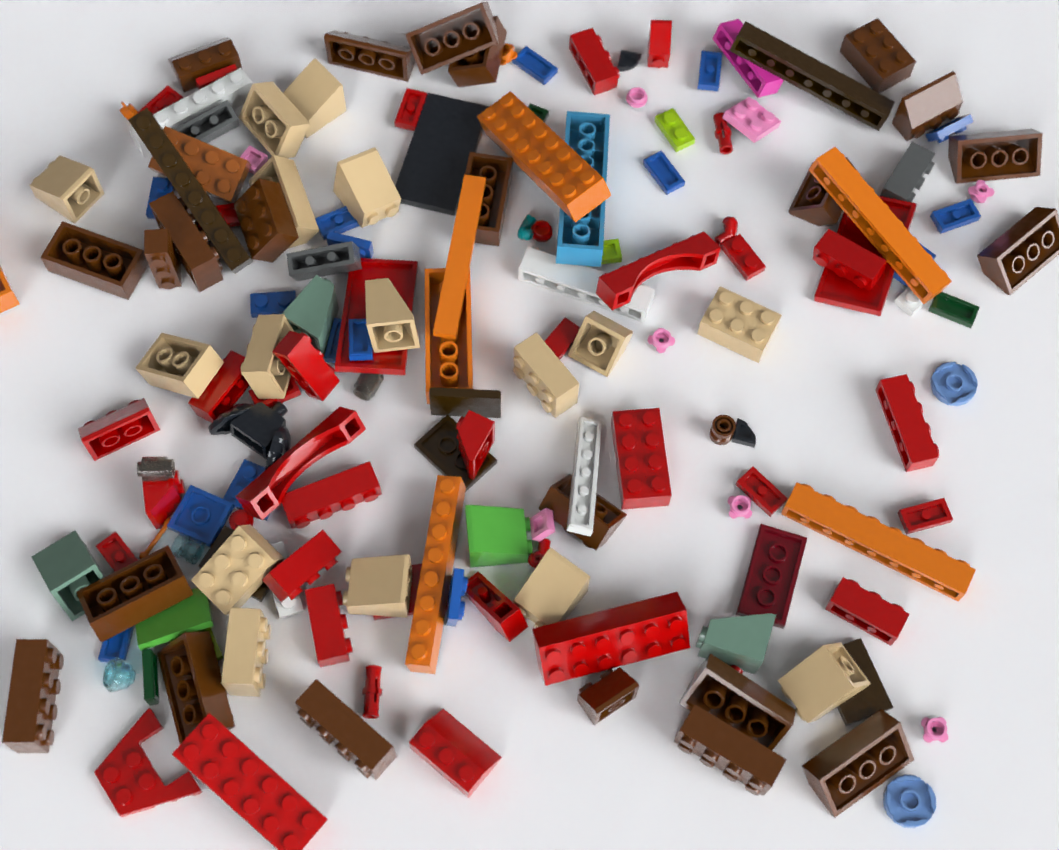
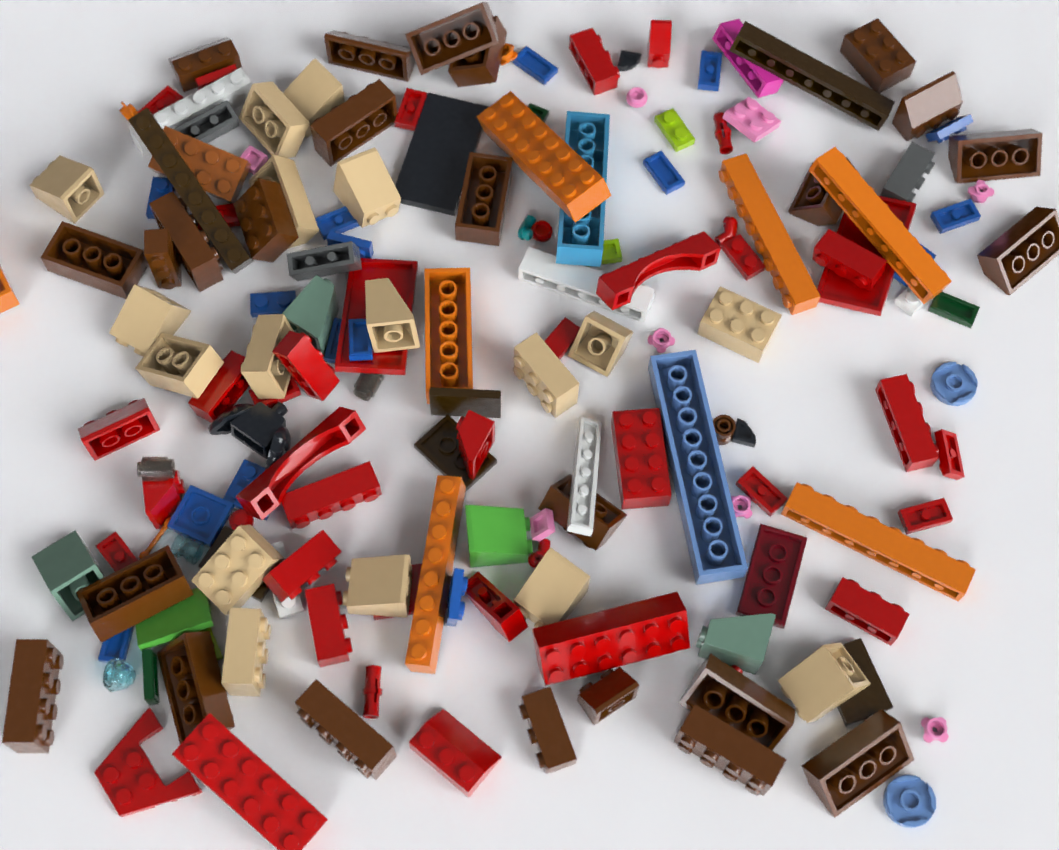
orange tile [433,174,486,339] -> none
none -> tan slope [109,284,191,357]
none -> reddish brown brick [310,79,397,167]
none -> reddish brown brick [518,686,577,774]
none -> medium blue brick [648,350,748,585]
none -> orange brick [719,153,820,315]
none -> red plate [934,429,965,480]

